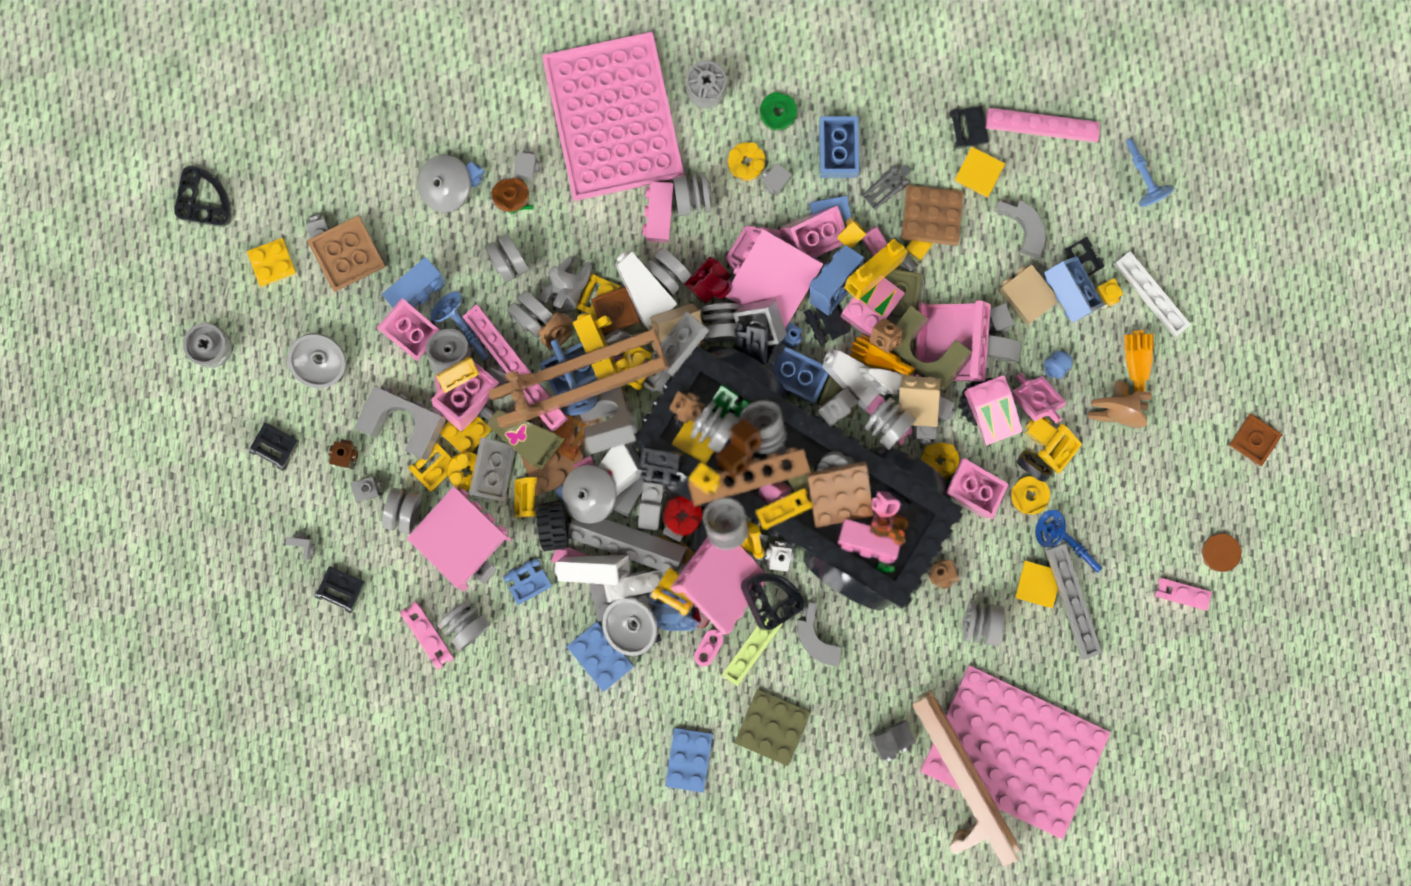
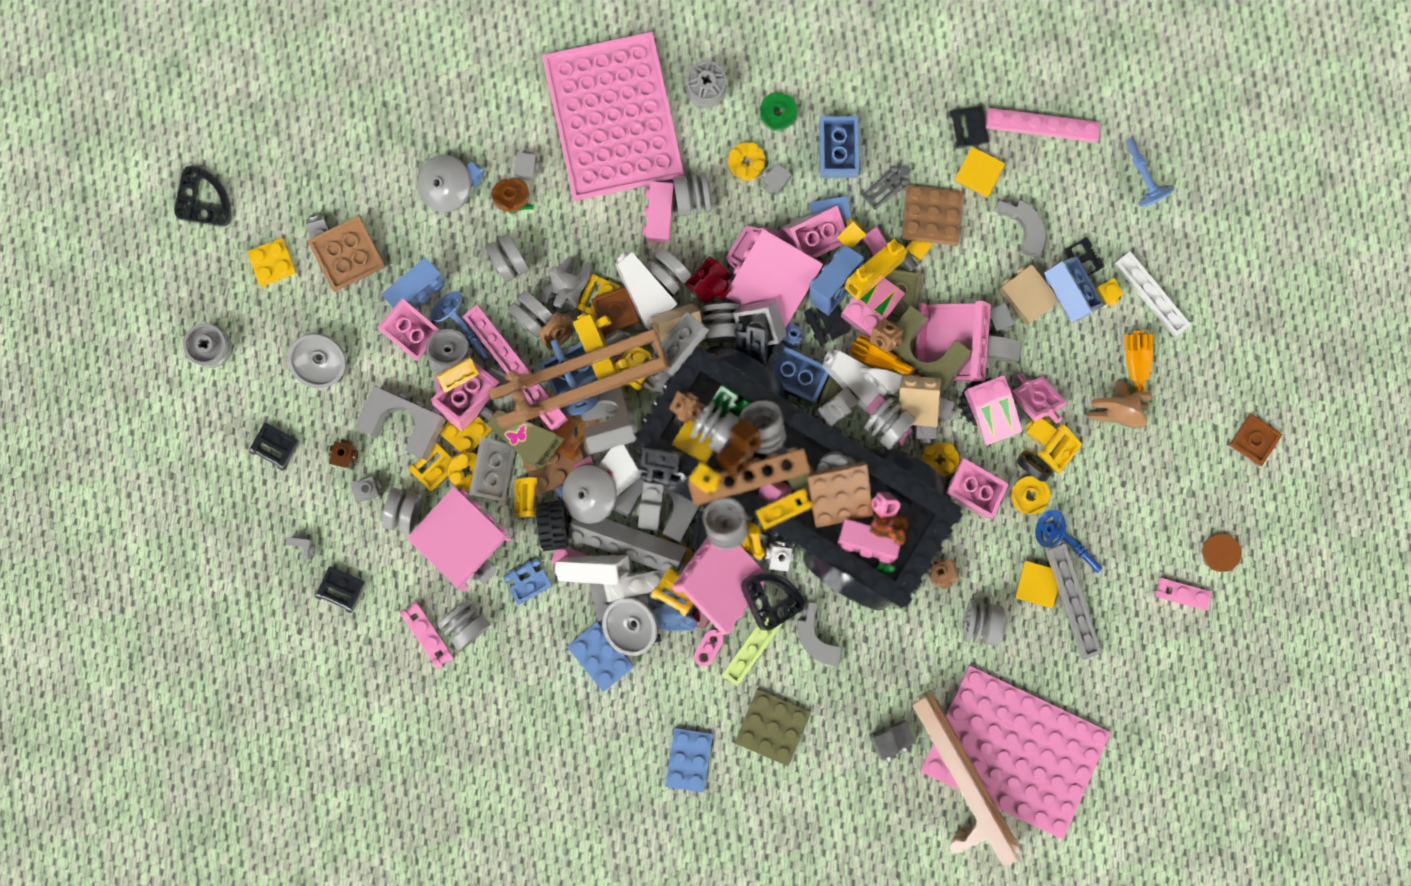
red plate [663,496,702,536] -> none
medium blue head [1044,350,1072,379] -> none

